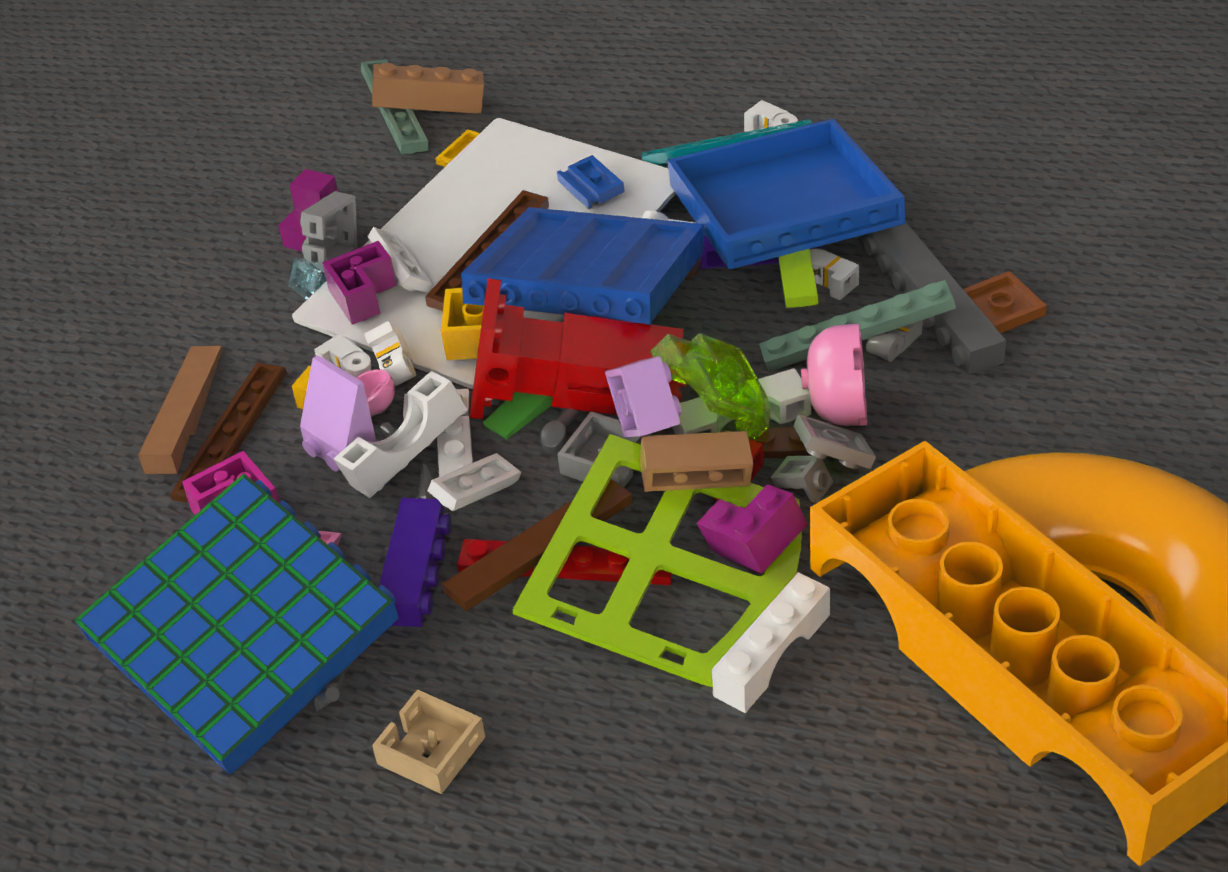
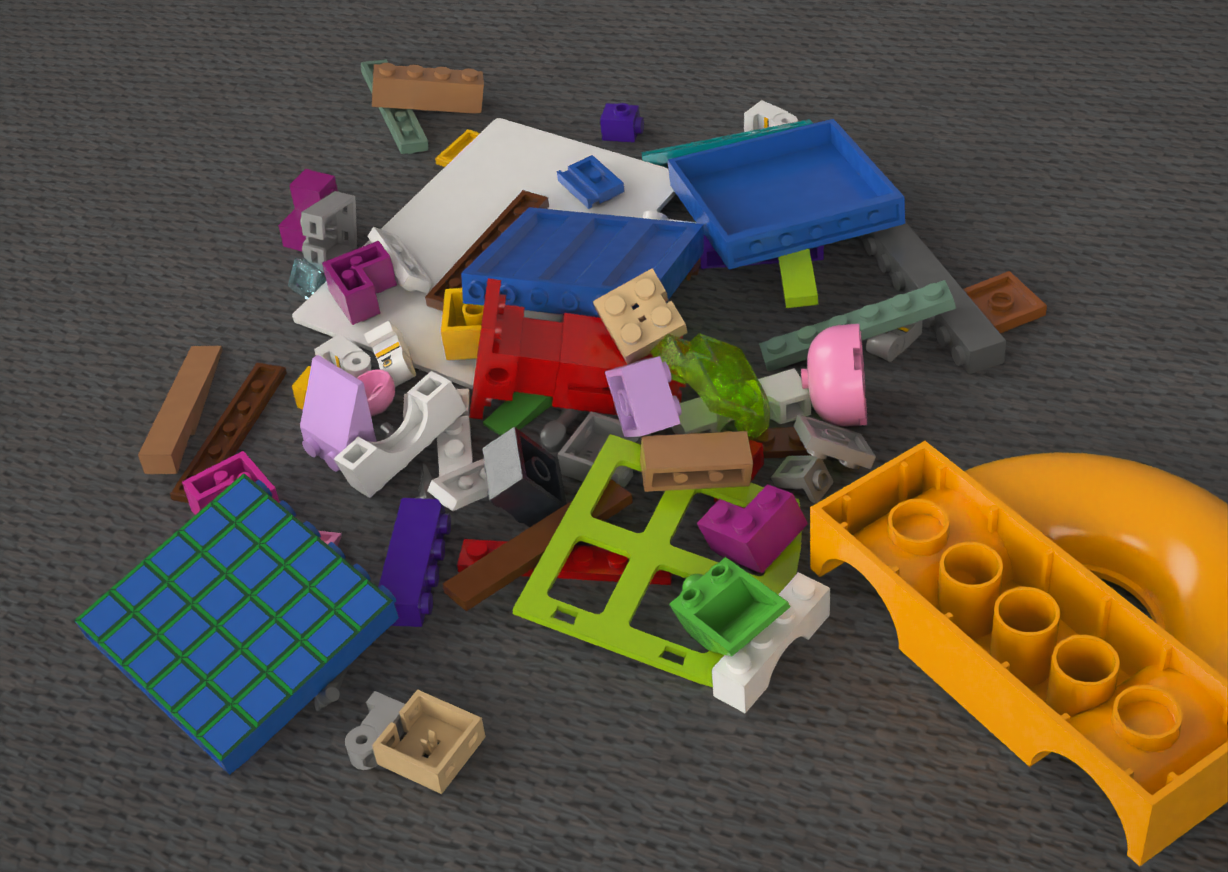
white leg [810,249,859,300] -> none
none -> light grey leg [345,691,405,770]
none -> black brick [483,427,567,527]
none -> tan piece [593,268,688,364]
none -> dark purple brick [600,103,644,143]
none -> bright green slope [669,557,790,657]

